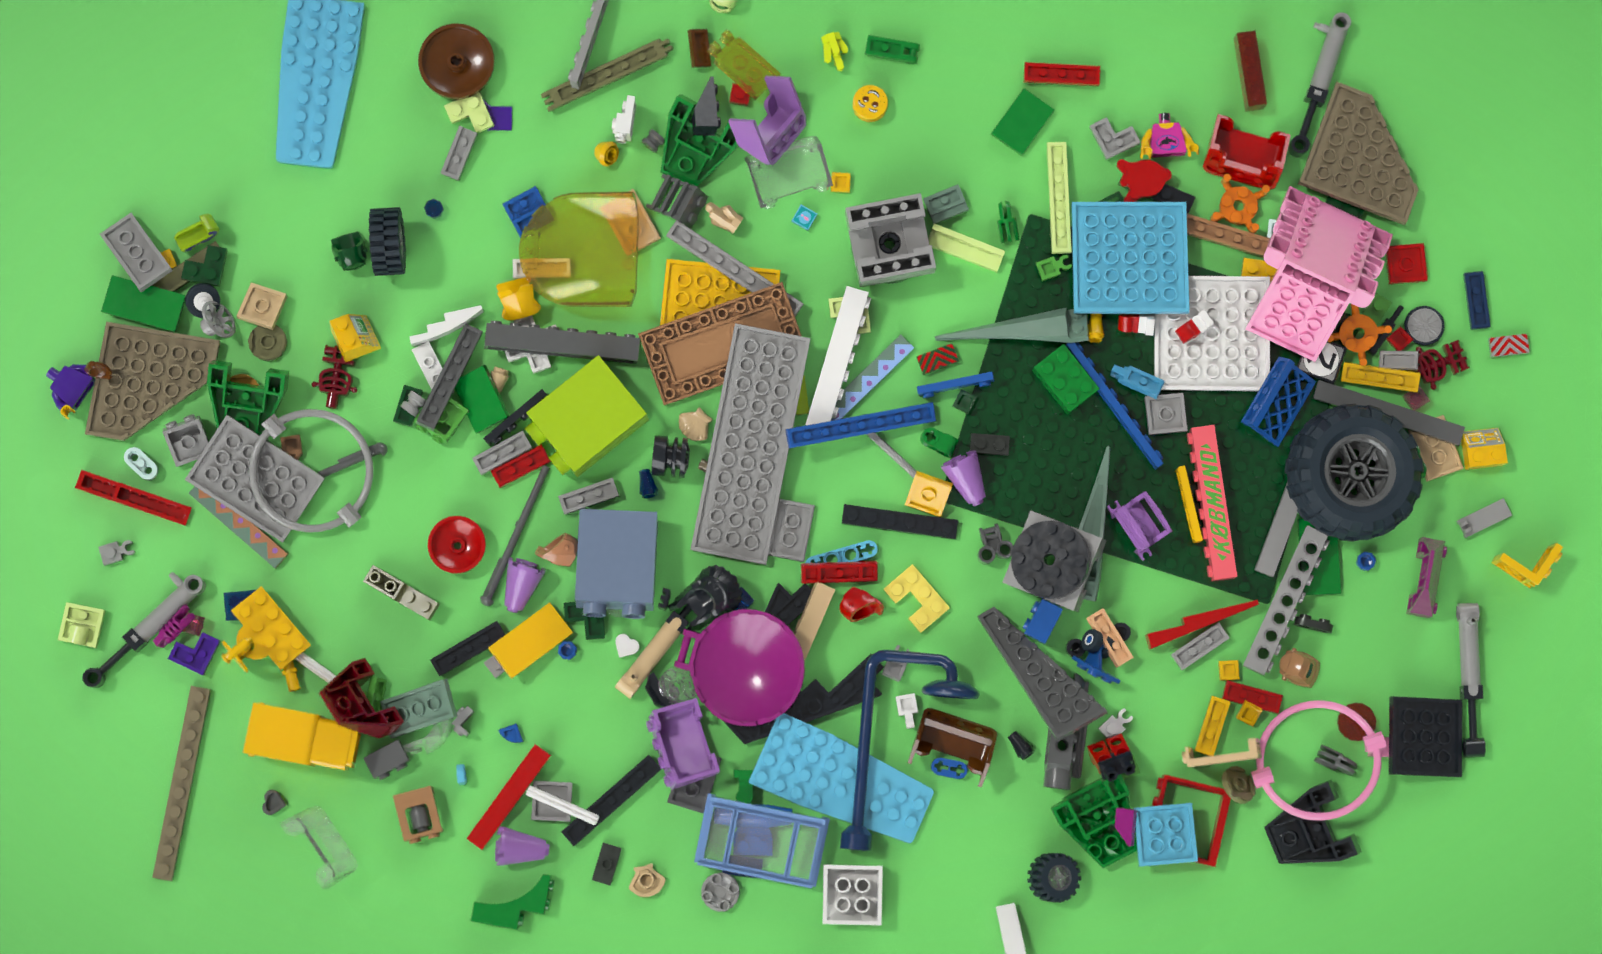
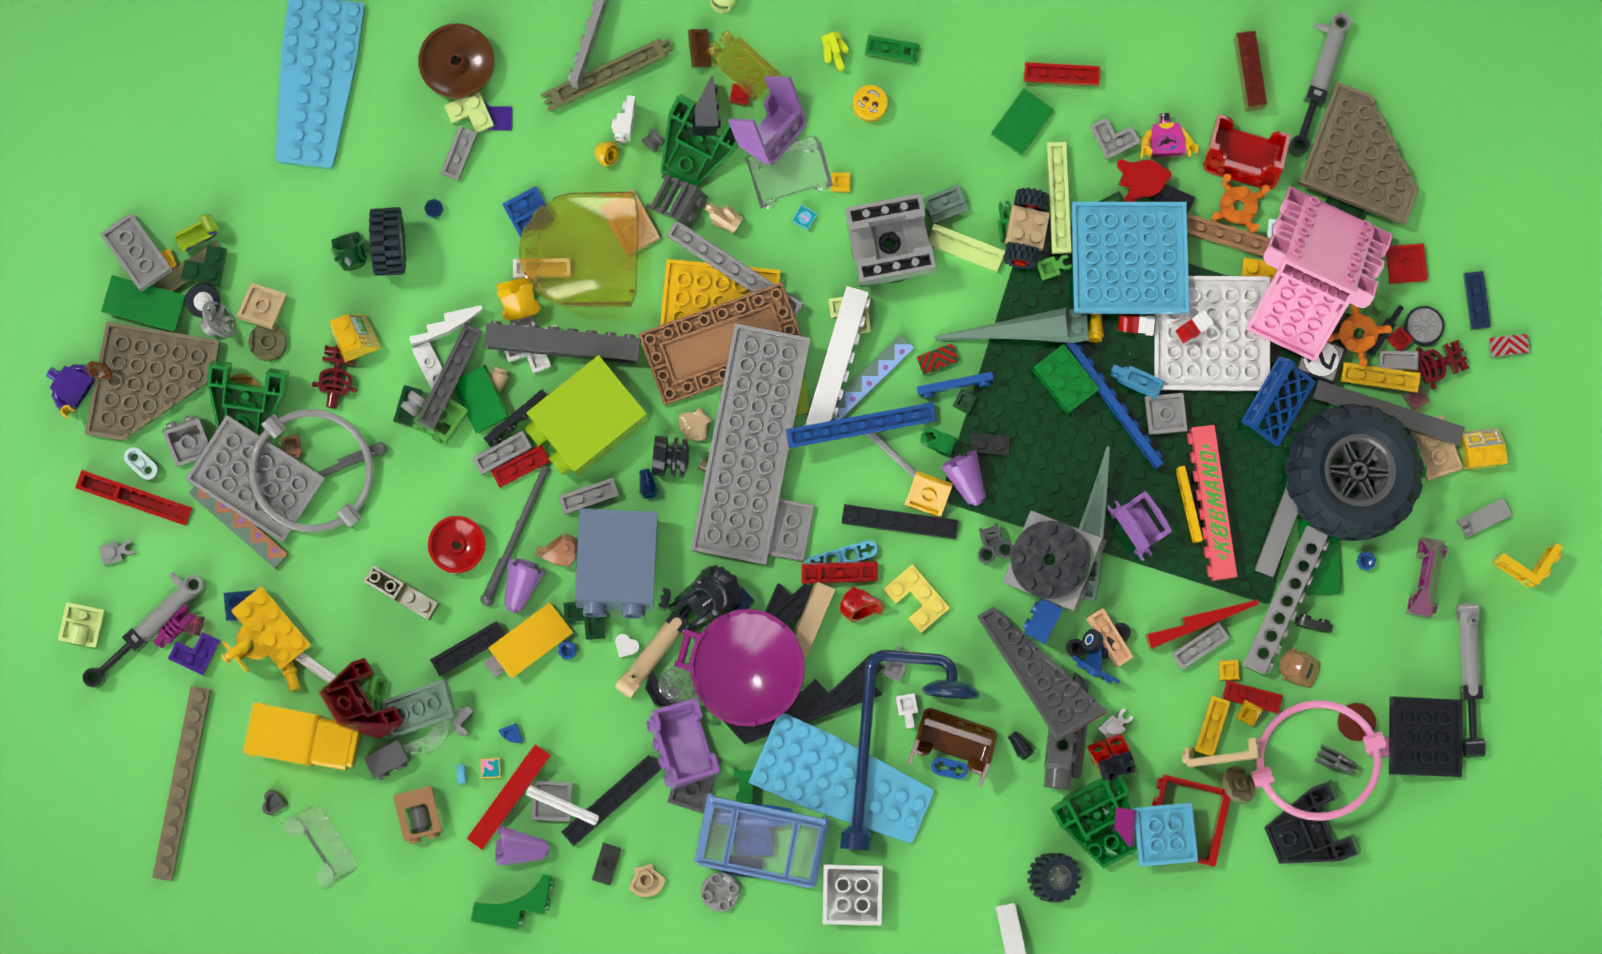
none -> tile [480,758,501,779]
none -> plate [1003,188,1050,270]

